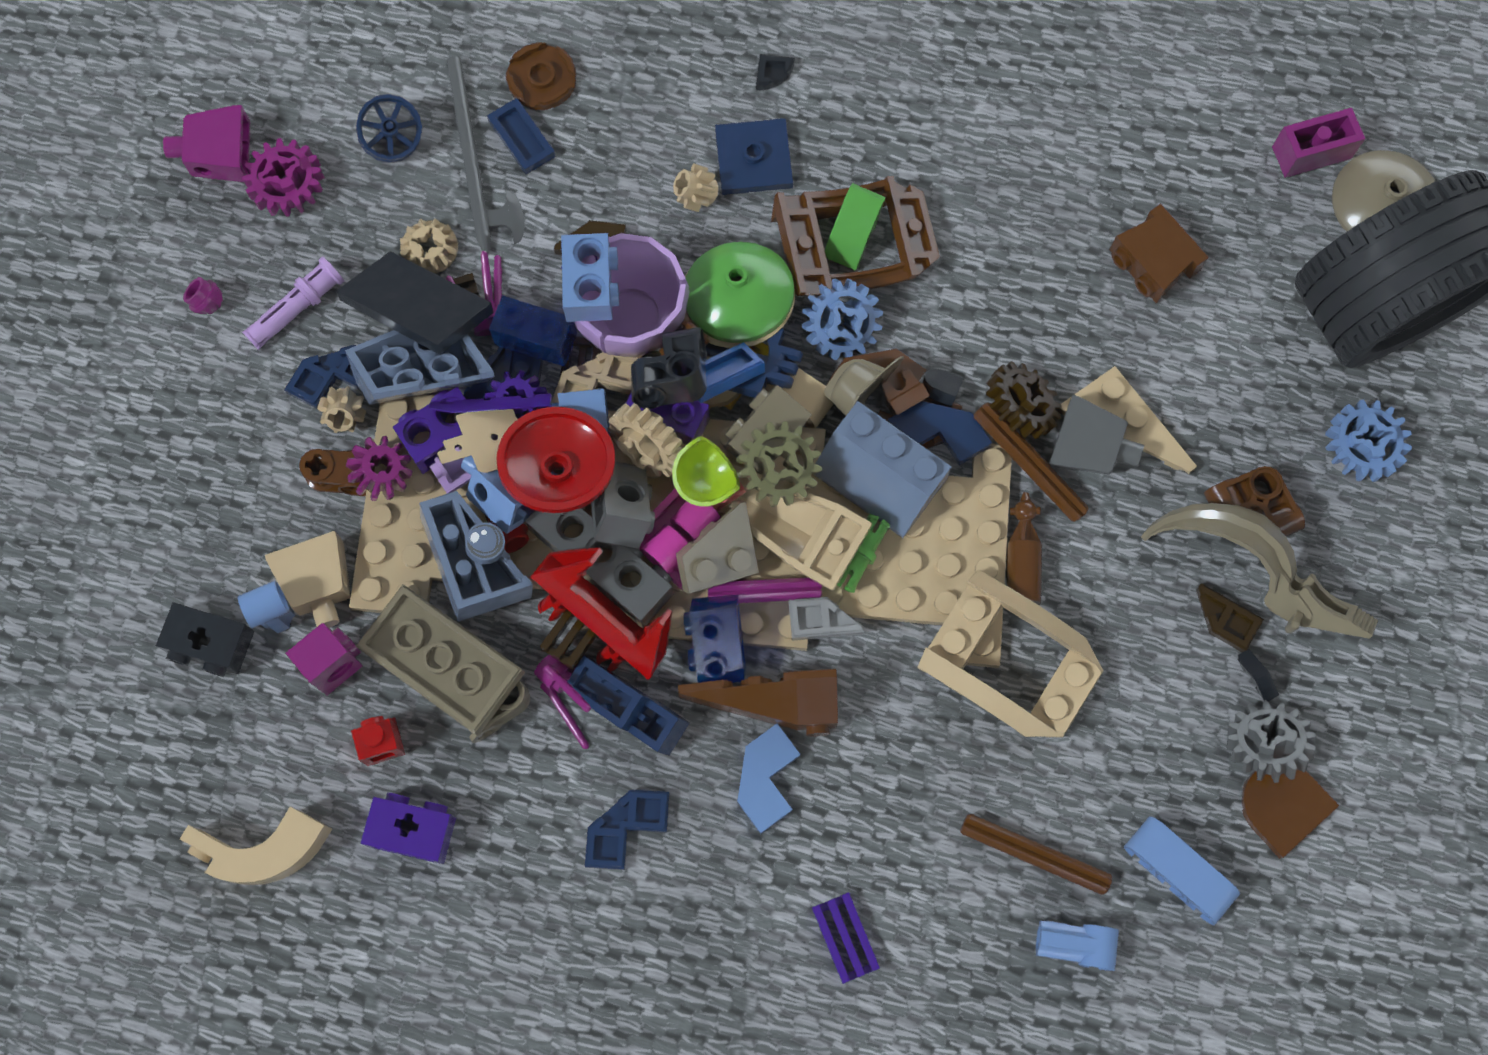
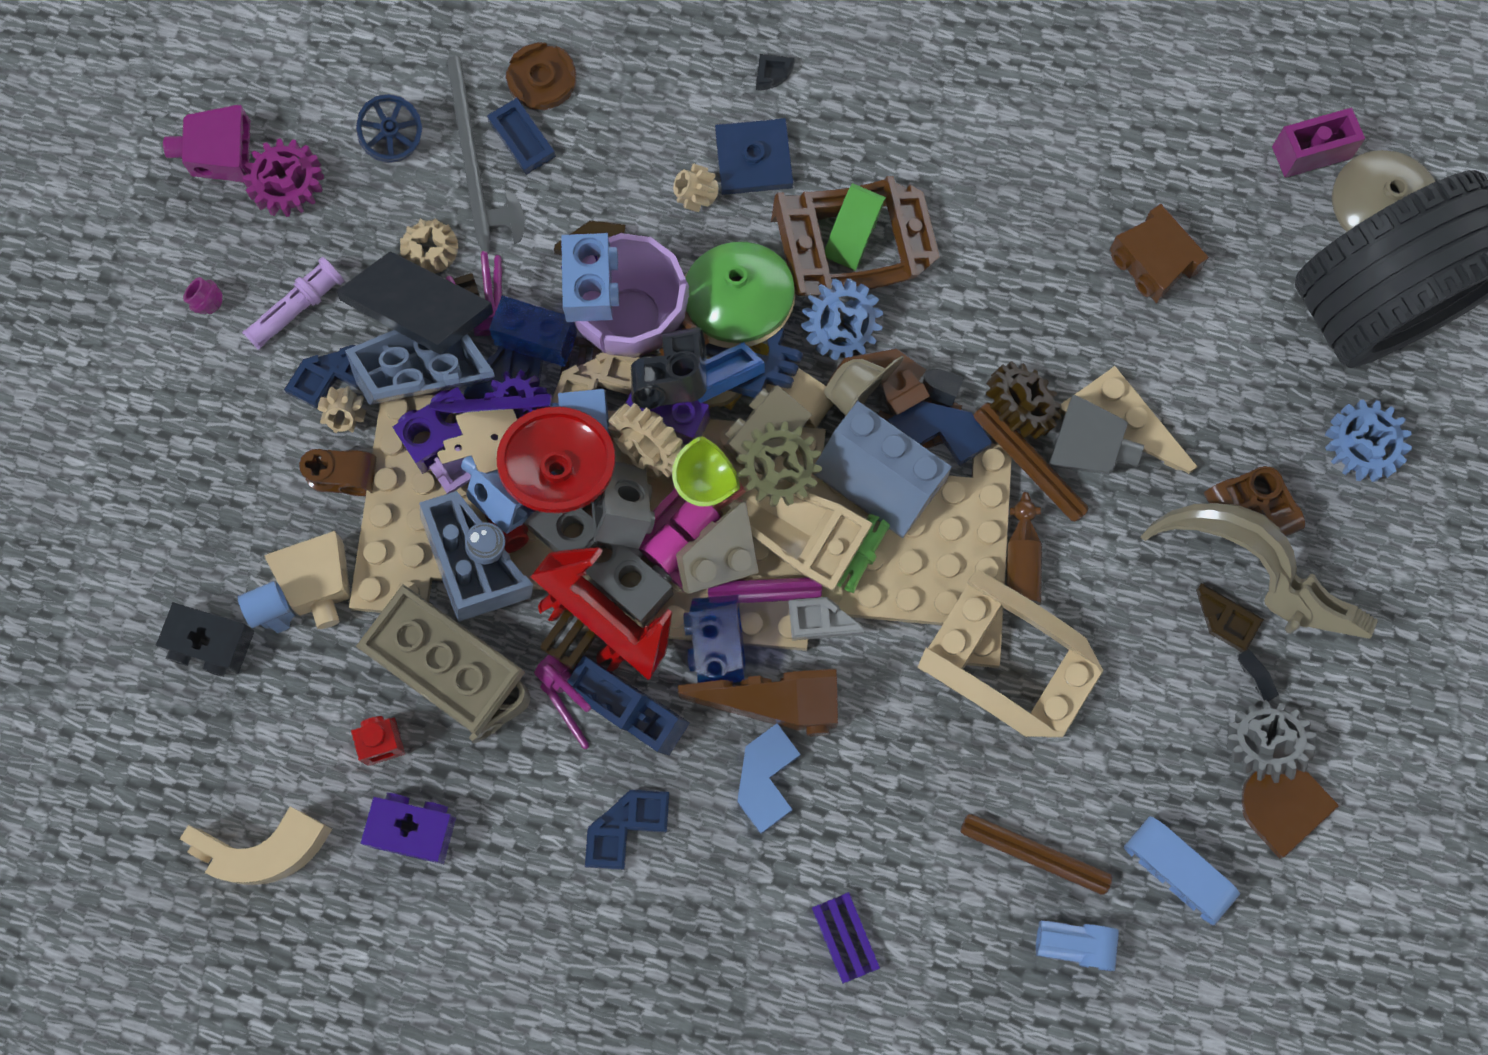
magenta brick [285,622,363,696] -> none
magenta gear [346,436,413,501] -> none

